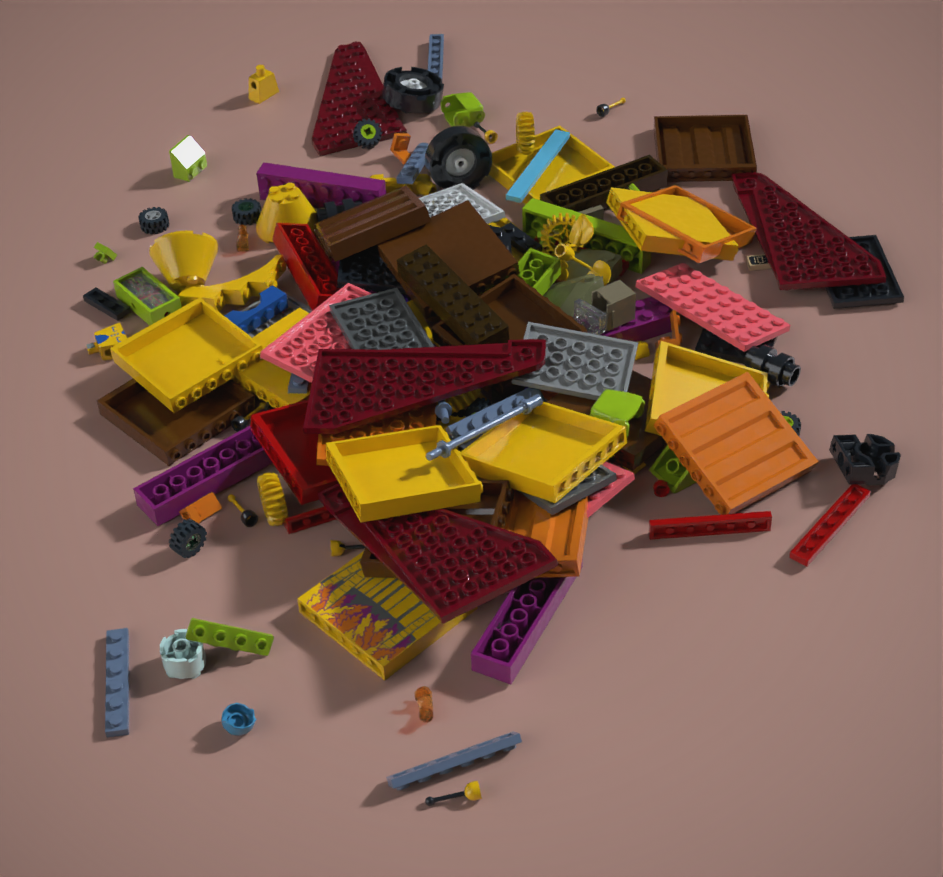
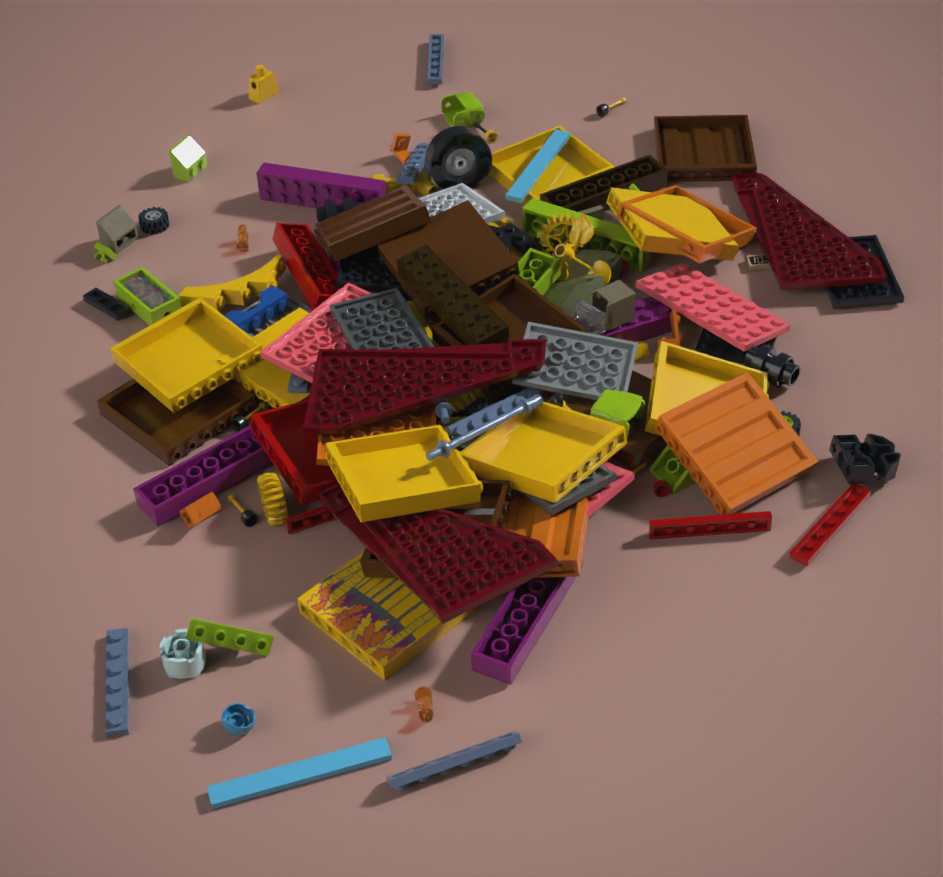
yellow torso [86,323,127,361] -> none
yellow cone [149,230,218,294] -> none
black wheel [169,519,207,558] -> none
black wheel [232,198,262,226] -> none
yellow cone [256,183,318,244] -> none
dark red wing [312,41,407,156] -> none
yellow hinge [330,540,366,557] -> none
black wheel [353,118,382,149] -> none
black piece [382,67,444,113] -> none
hinge [425,780,482,806] -> none
yellow gear [516,112,535,155] -> none
none -> dark tan slope [96,205,139,254]
none -> medium azure tile [207,737,392,810]
none -> black hinge [549,392,571,410]

